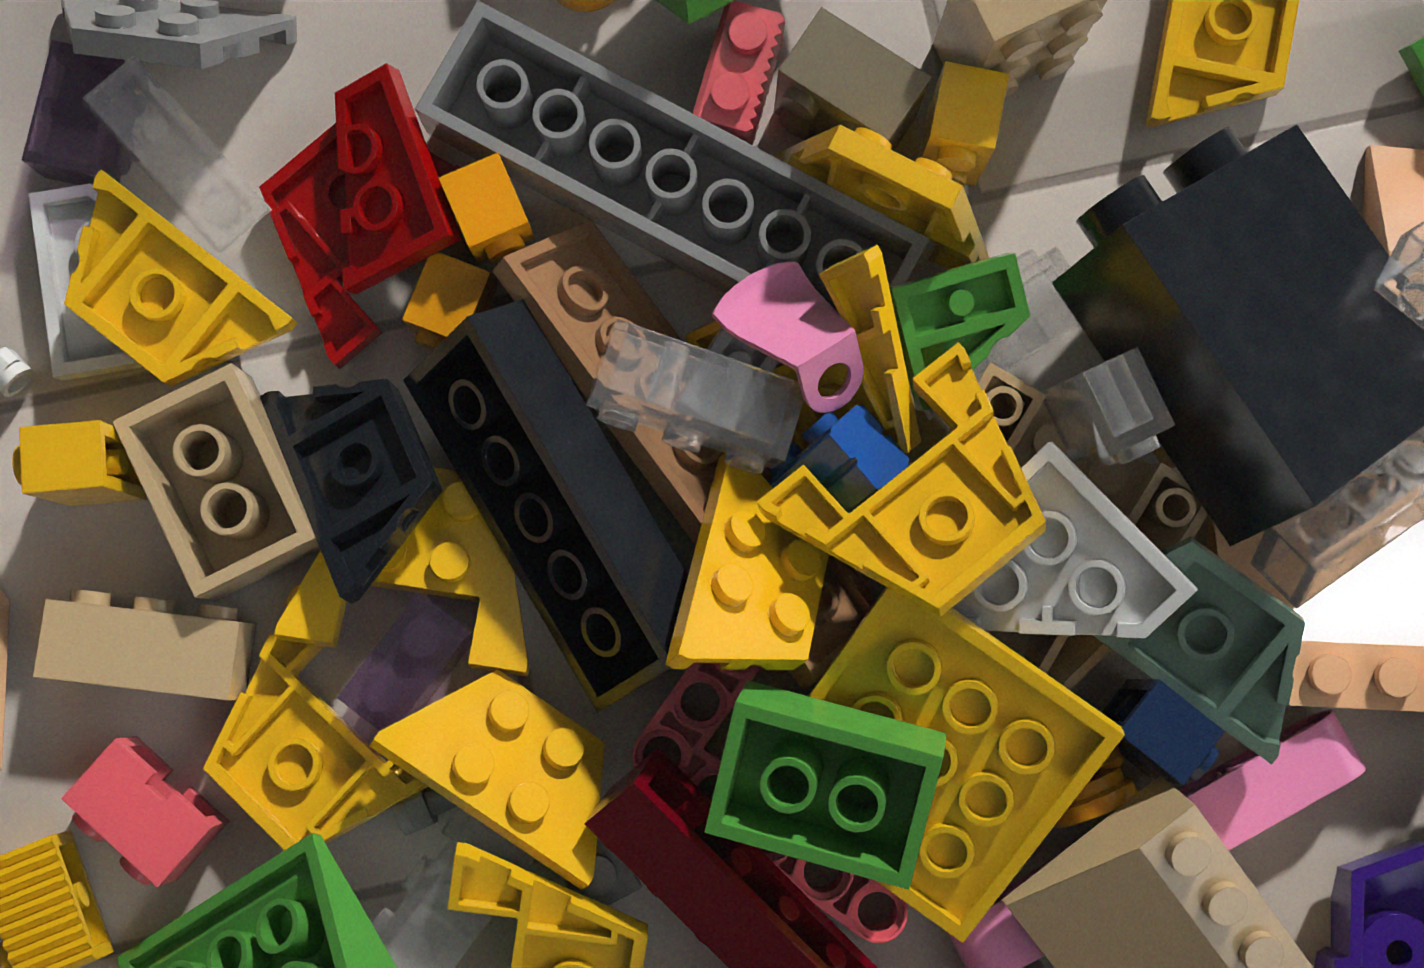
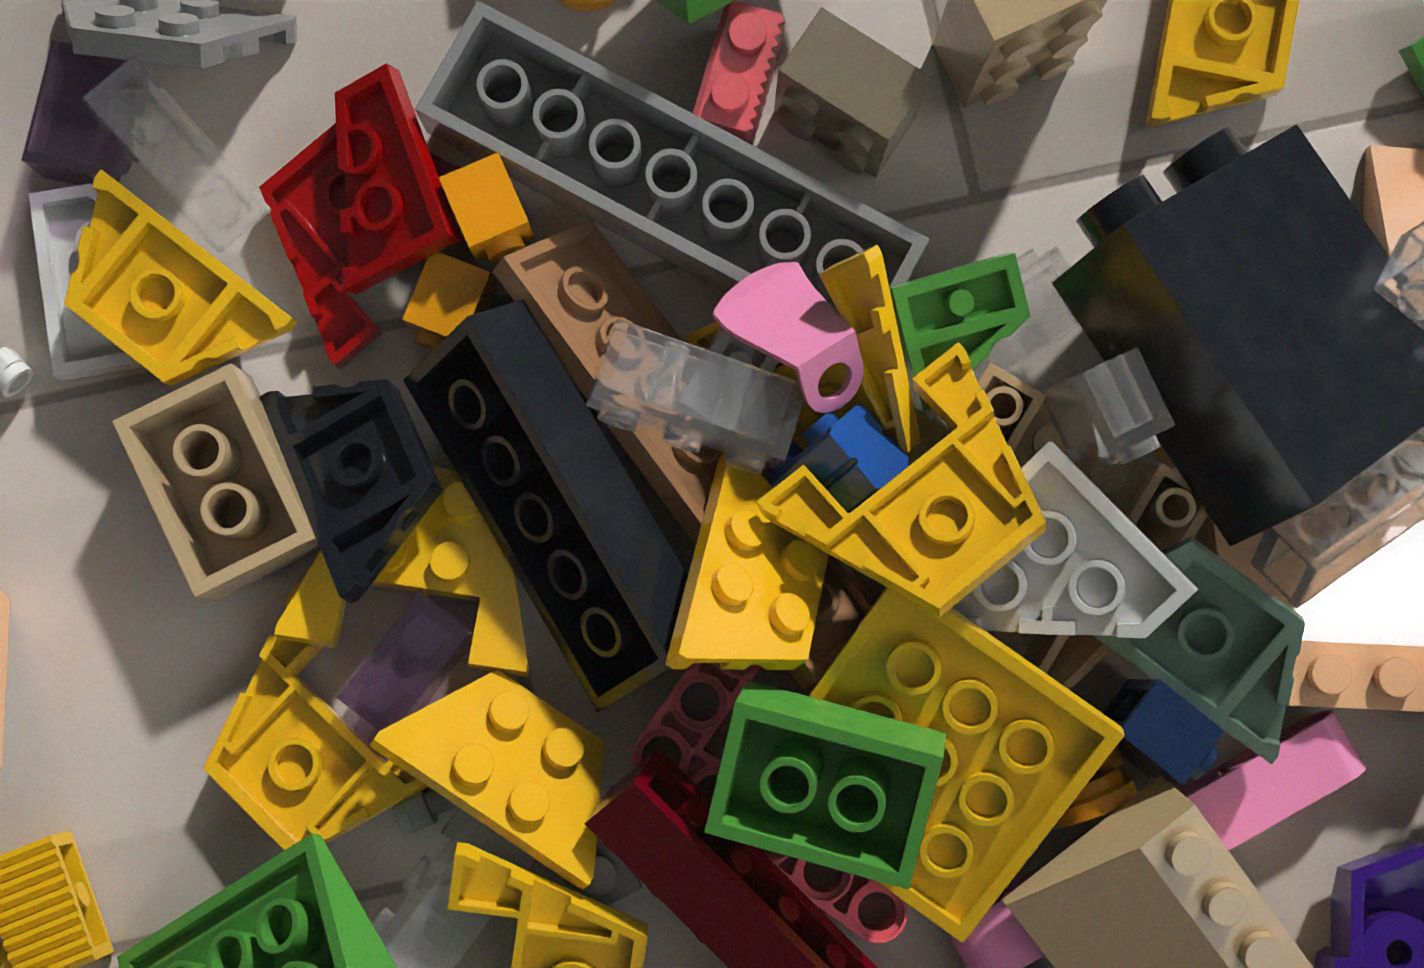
yellow brick [12,420,146,507] -> none
tan brick [33,589,257,700] -> none
coral brick [61,736,230,888] -> none
yellow wing [774,125,989,270] -> none
yellow brick [918,61,1010,187] -> none

